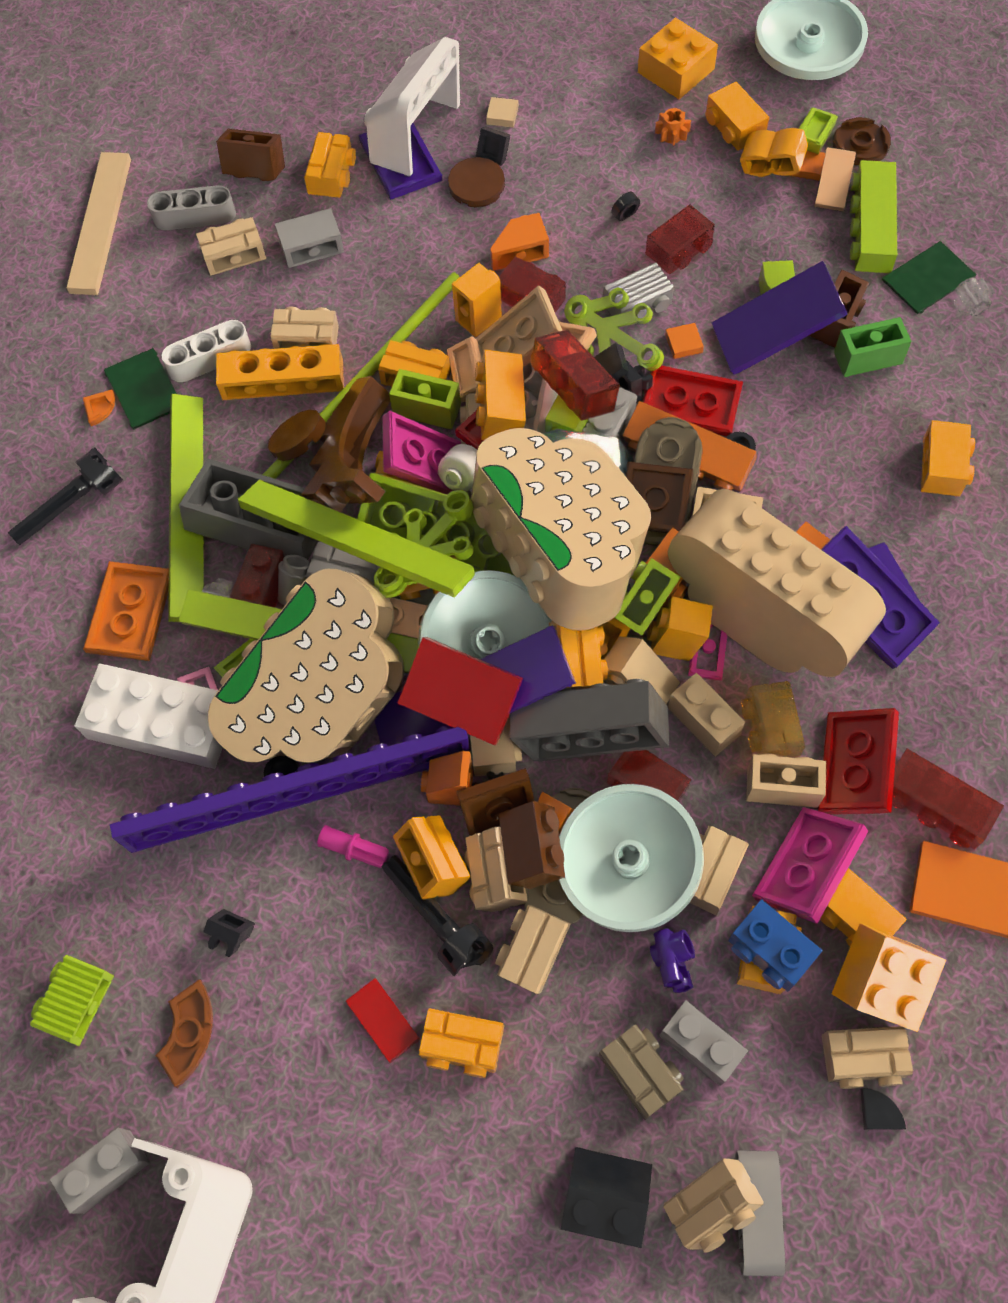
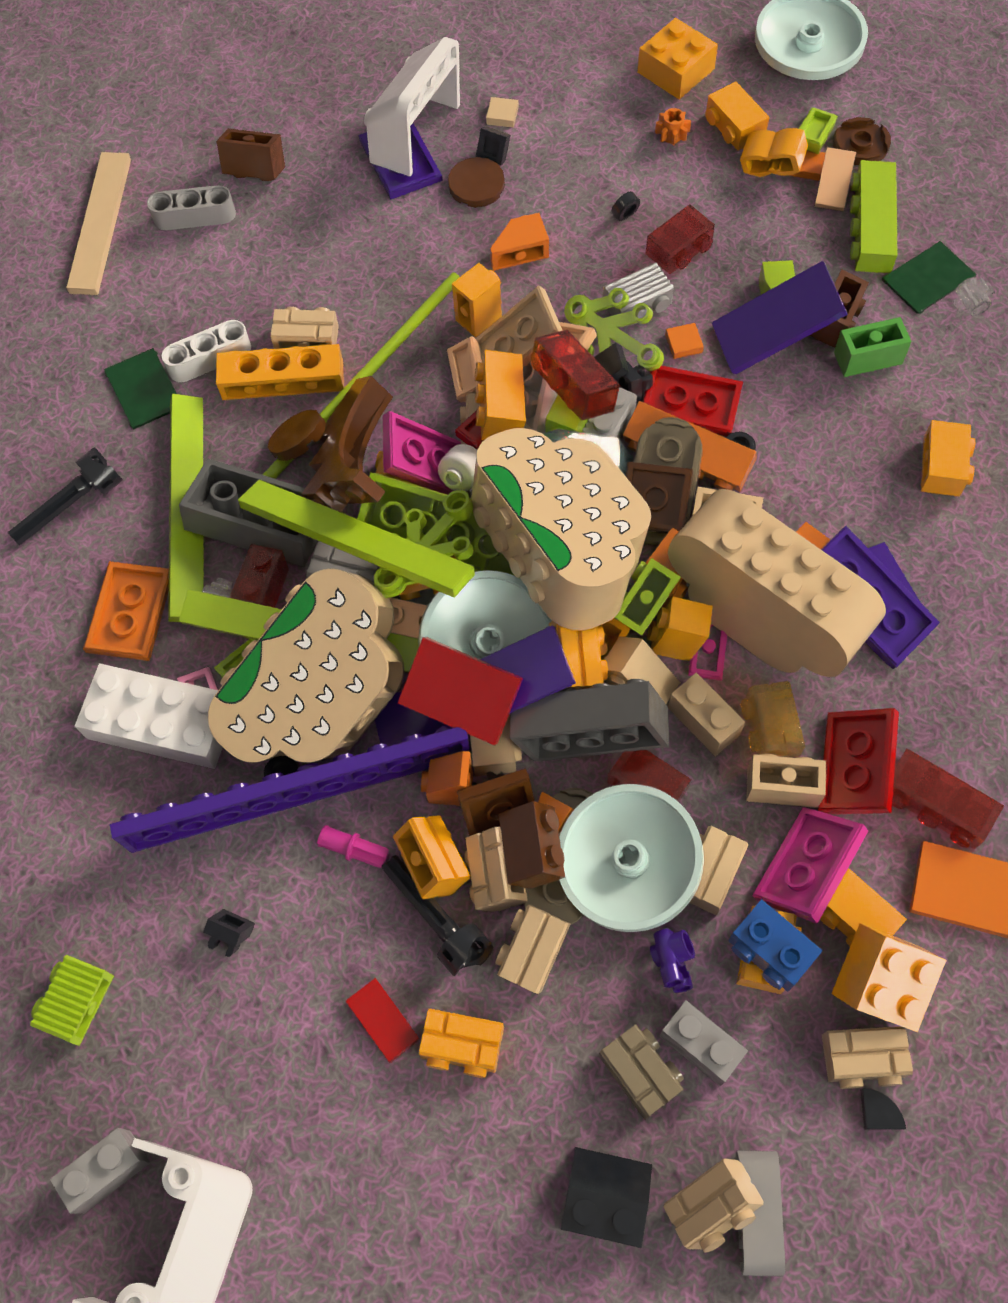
orange tile [83,389,115,427] -> none
dark orange tile [155,979,213,1088] -> none
tan brick [196,217,266,276] -> none
light grey brick [275,208,344,268] -> none
light grey cone [277,555,310,605] -> none
light orange brick [304,132,356,198] -> none
light orange brick [378,340,451,387] -> none
lime brick [389,369,461,429] -> none
clear red brick [499,256,566,312] -> none

